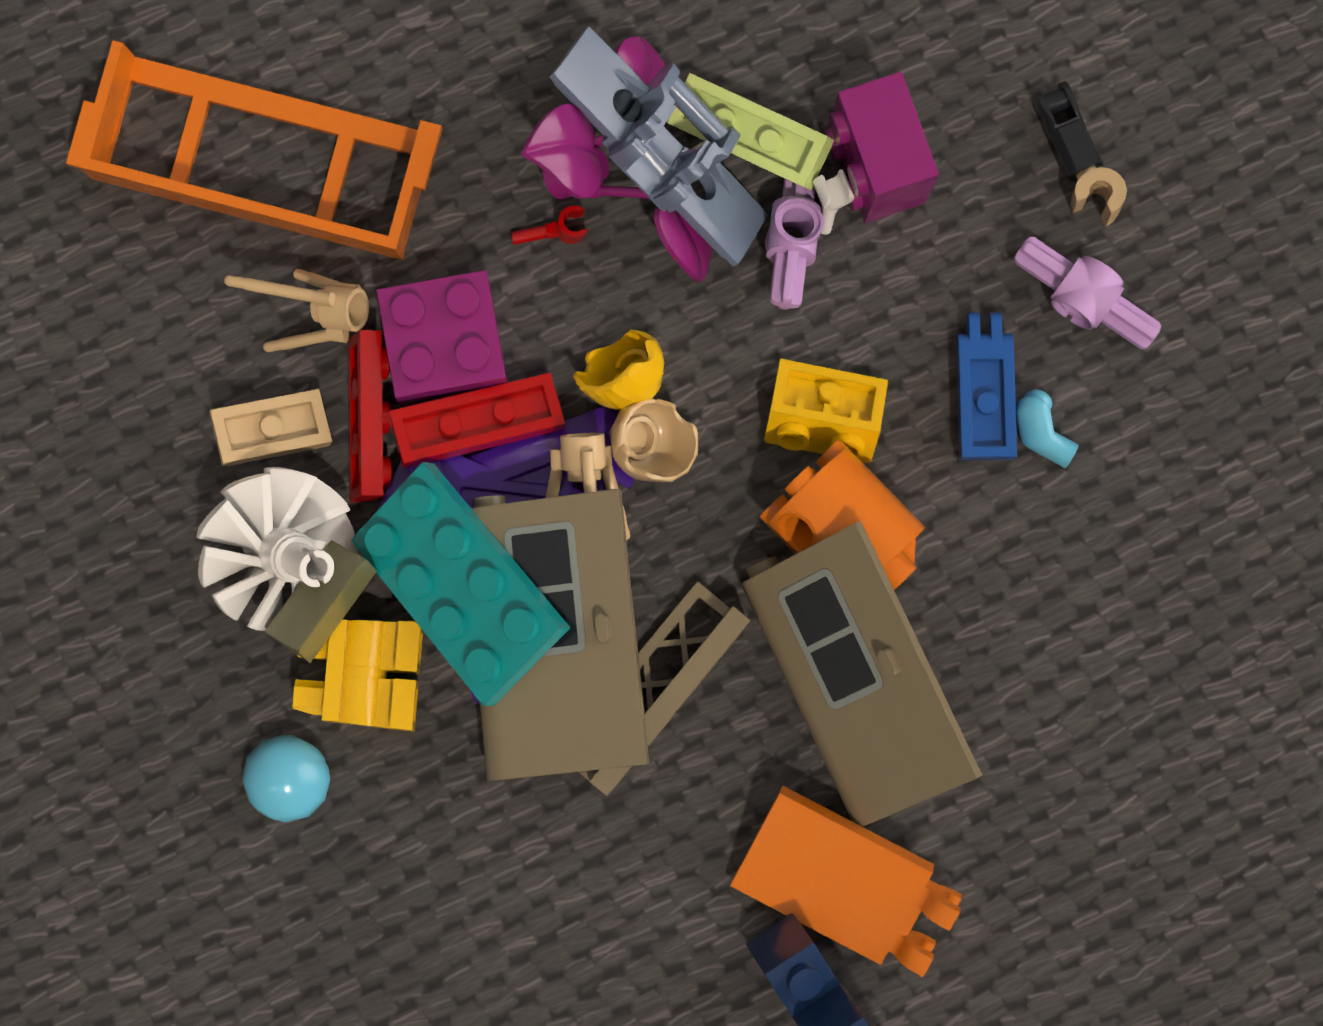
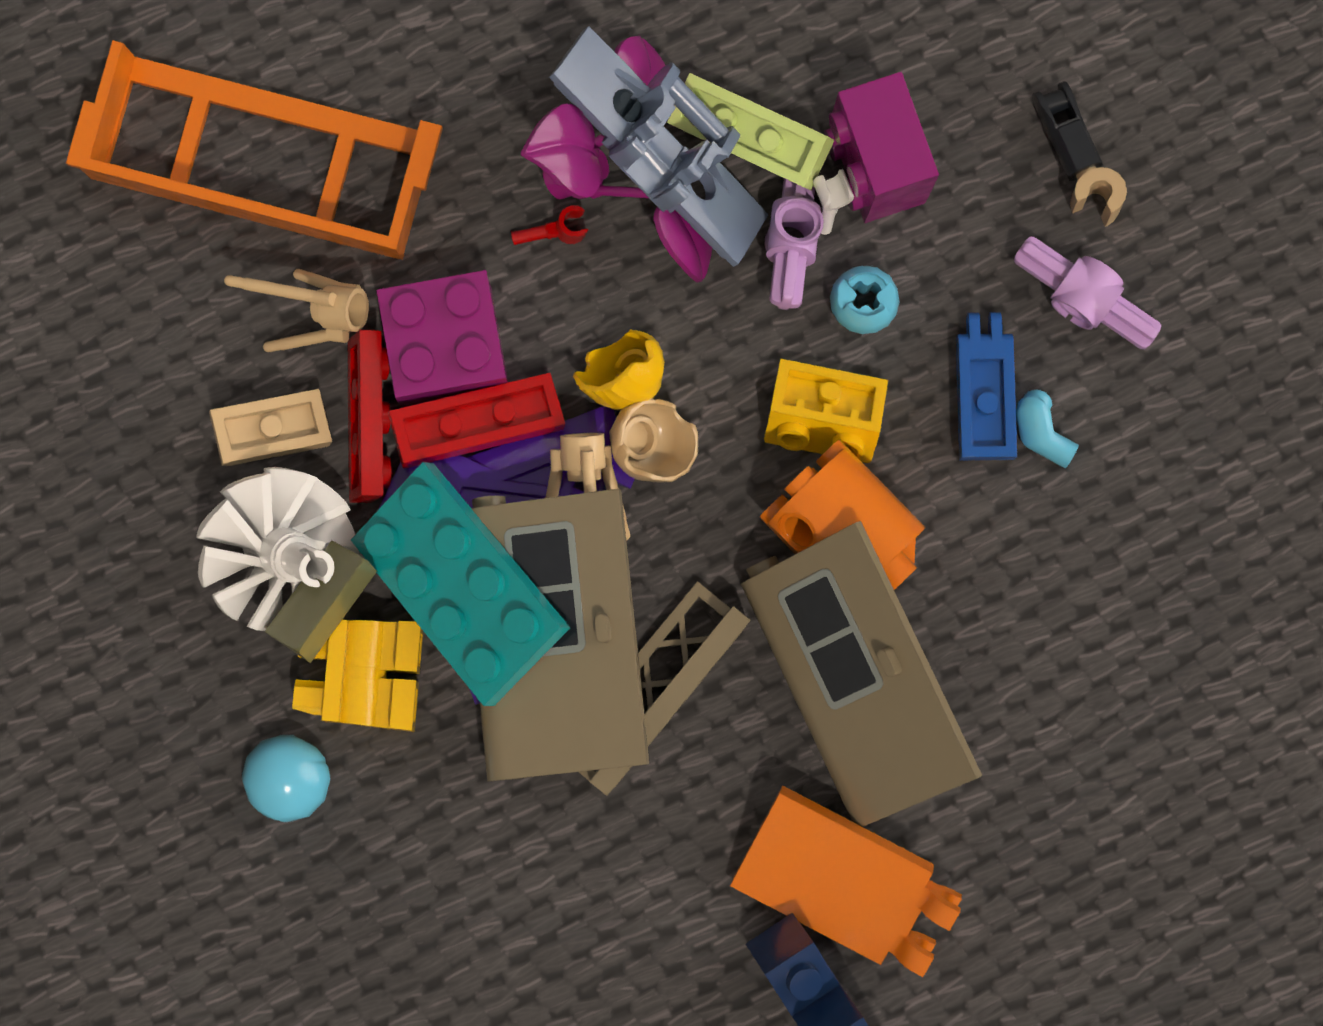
none -> medium azure piece [830,266,900,334]

